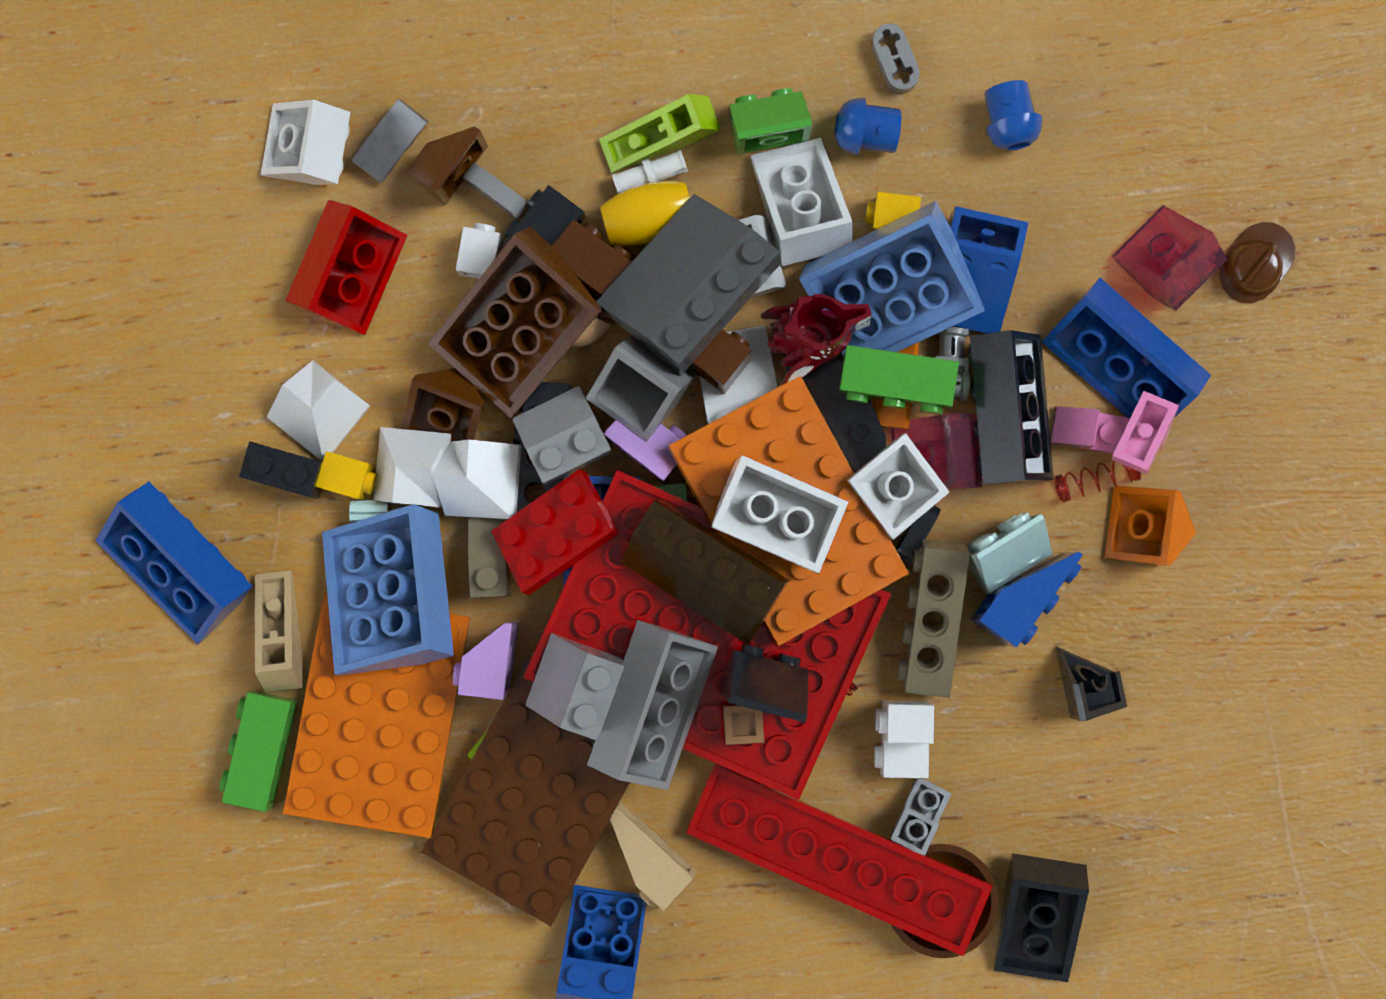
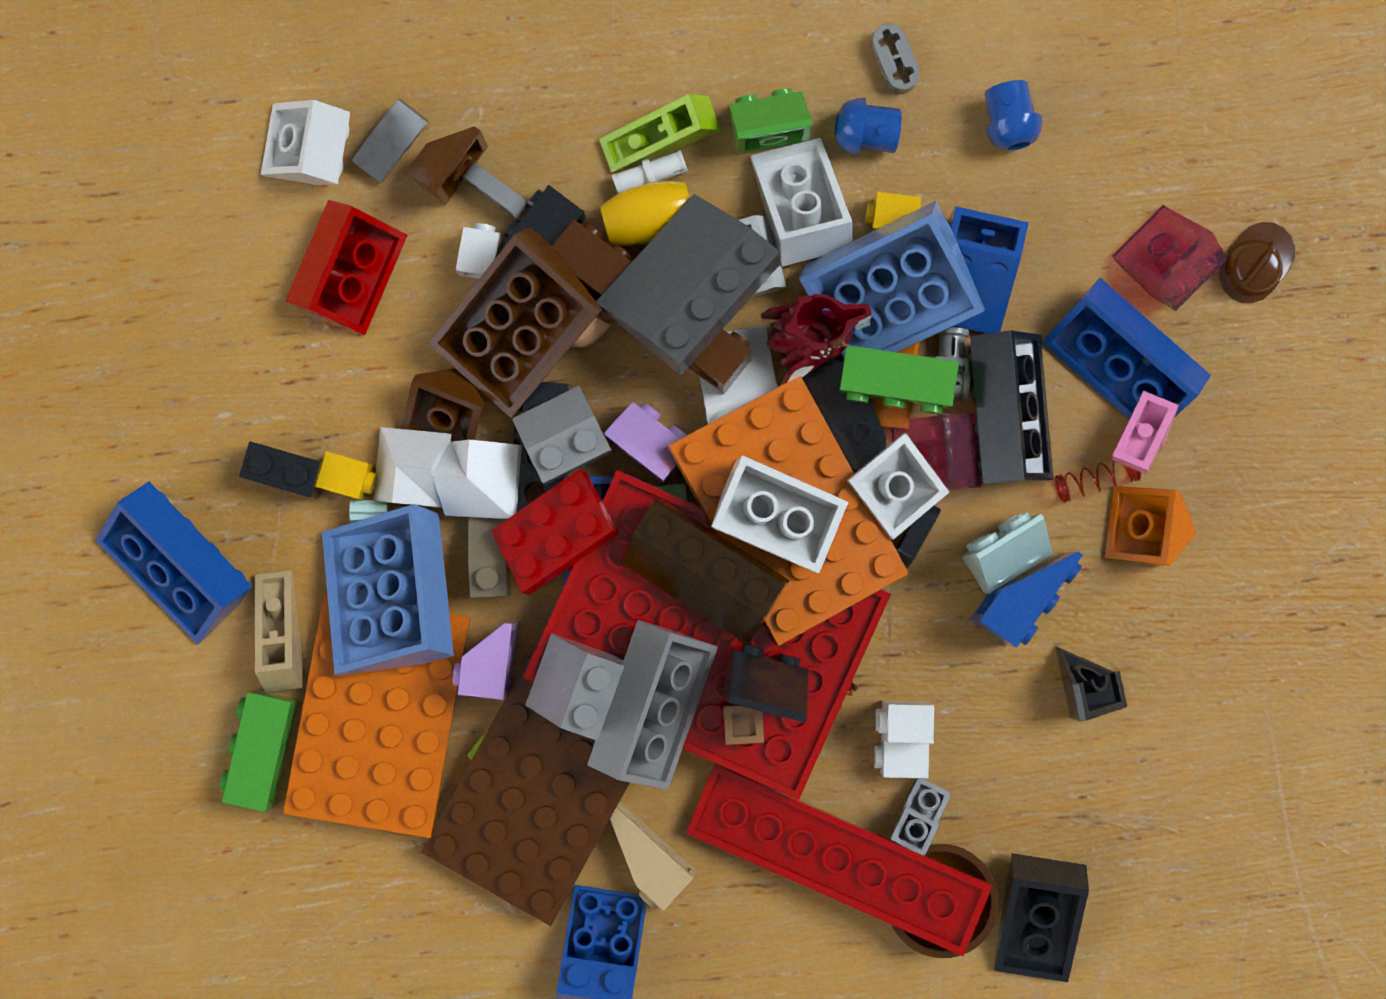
white slope [267,360,371,462] -> none
light grey slope [586,335,697,441] -> none
dark tan brick [897,540,970,698] -> none
bright pink slope [1050,406,1130,454] -> none

